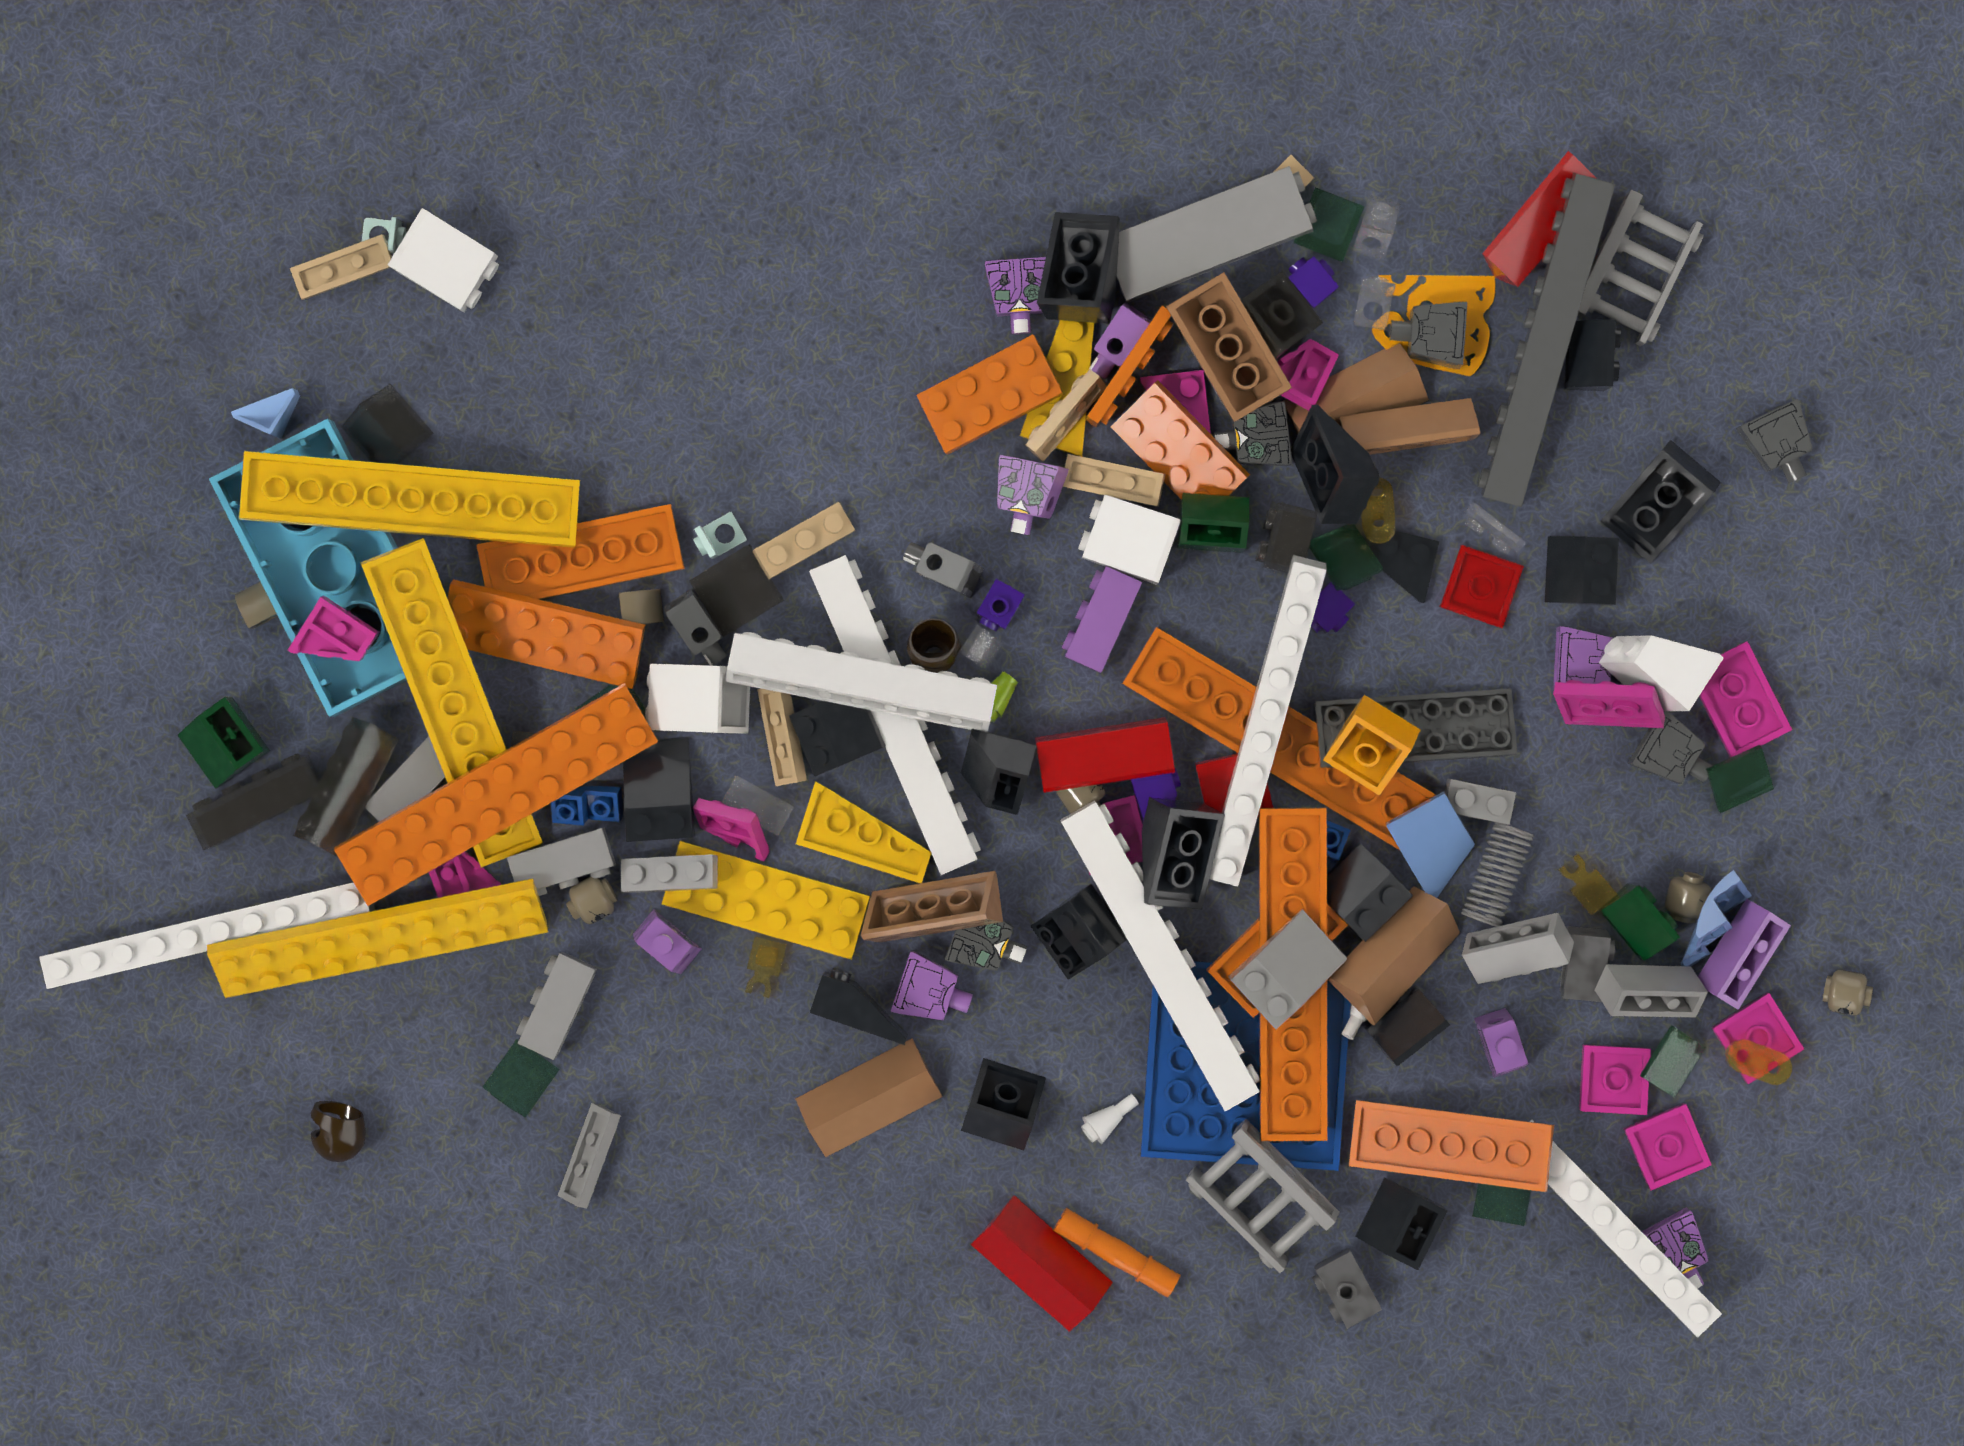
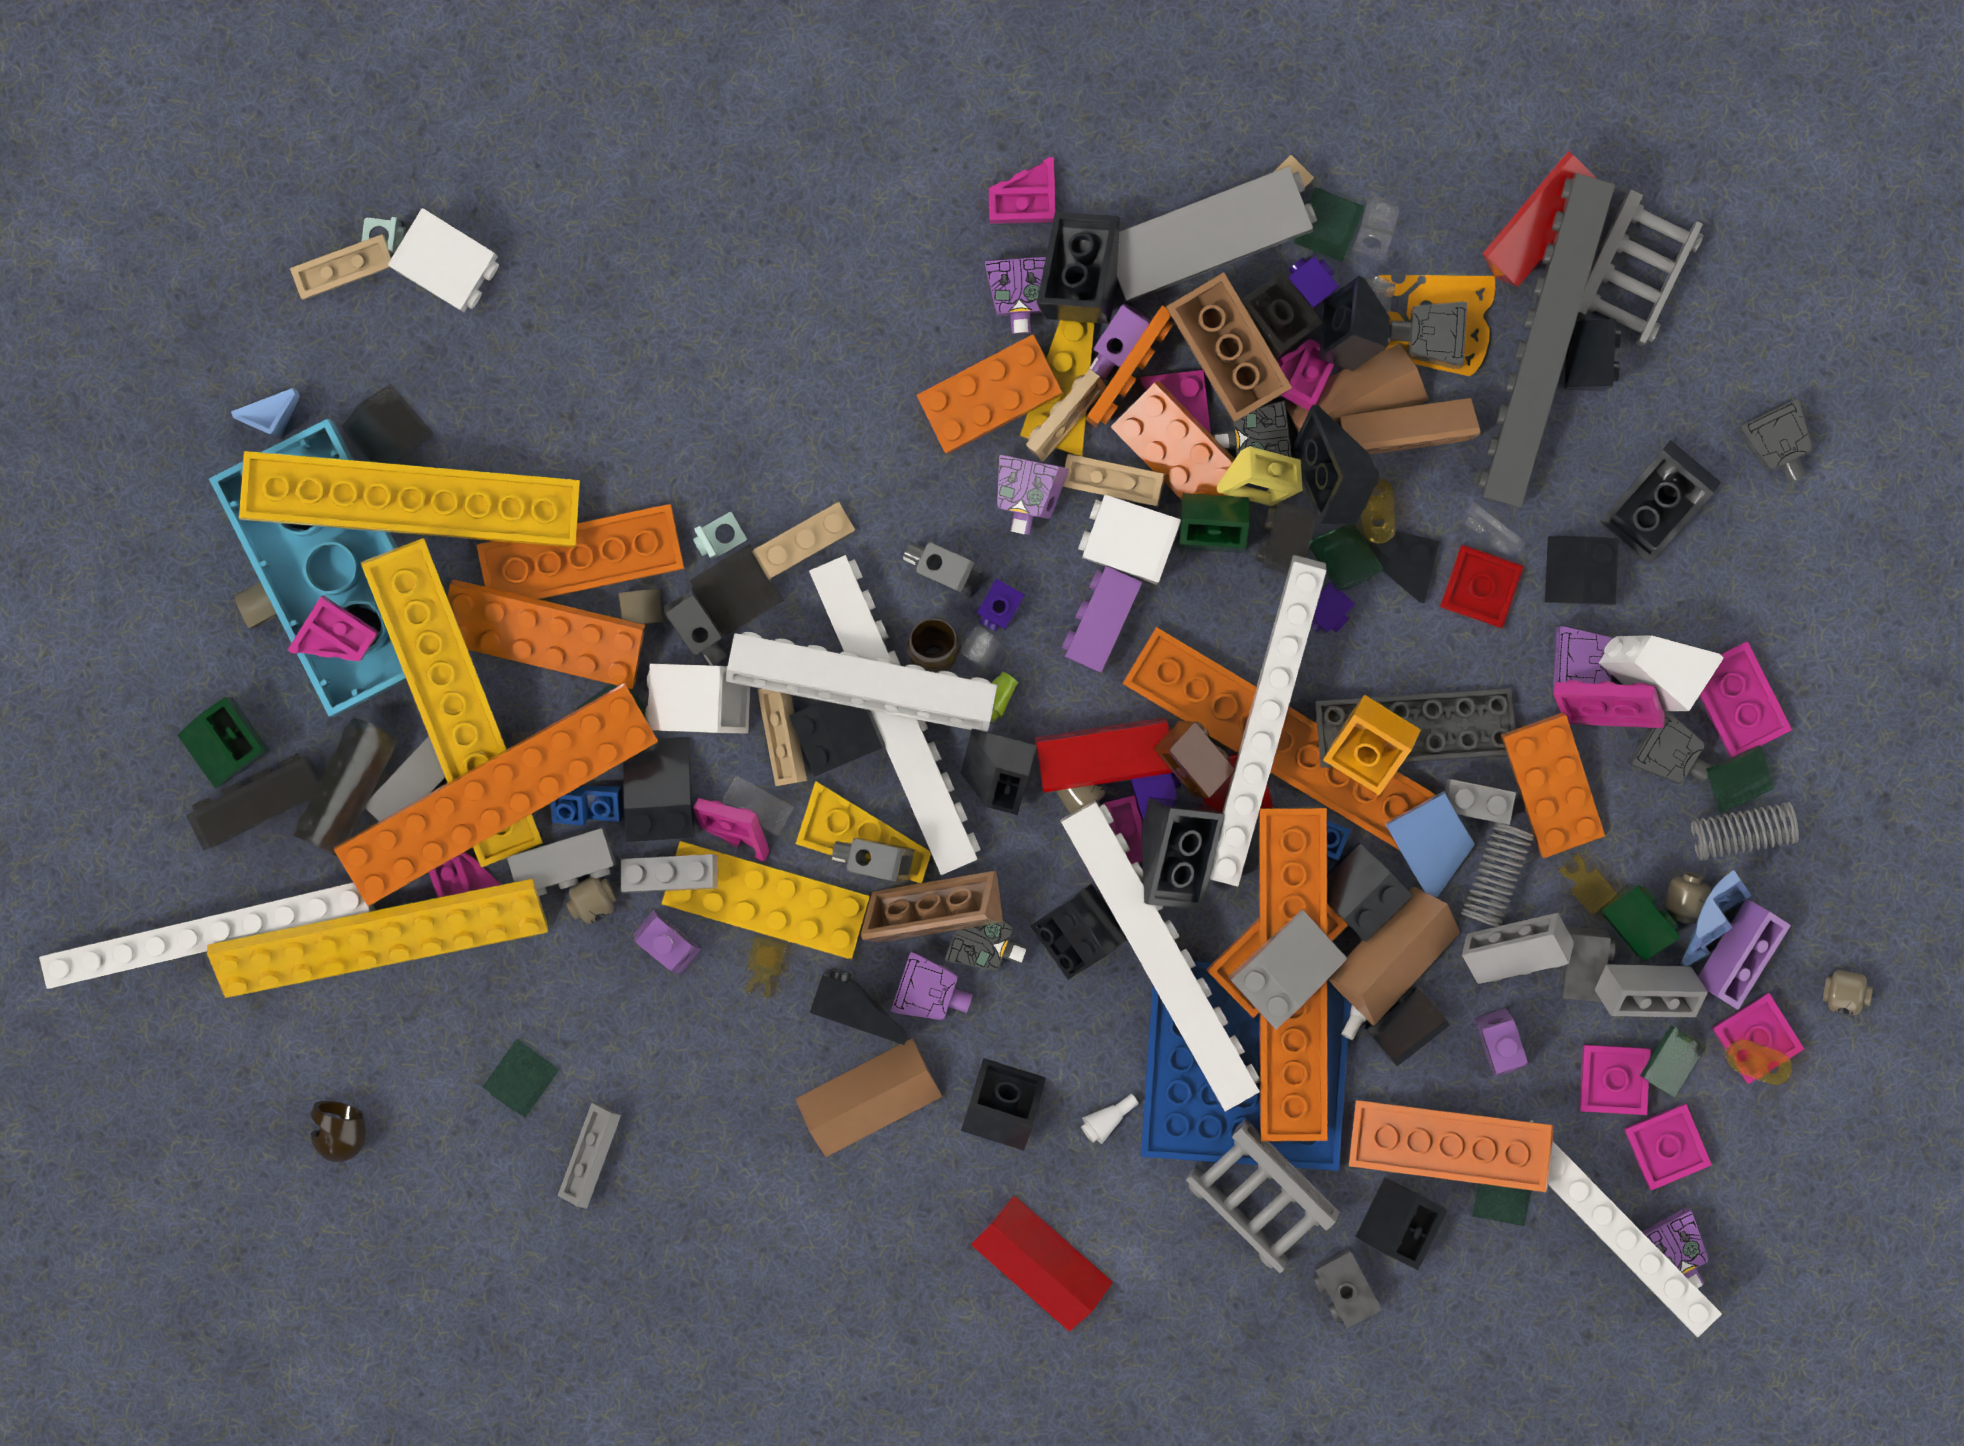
light grey brick [516,952,598,1060] -> none
orange piece [1053,1208,1180,1298] -> none
none -> torso [832,838,915,882]
none -> dark pink wing [989,157,1055,224]
none -> reddish brown brick [1154,721,1235,798]
none -> light yellow tile [1217,446,1303,506]
none -> black slope [1319,276,1391,371]
none -> orange plate [1501,712,1605,859]
none -> light grey piece [1691,802,1799,861]

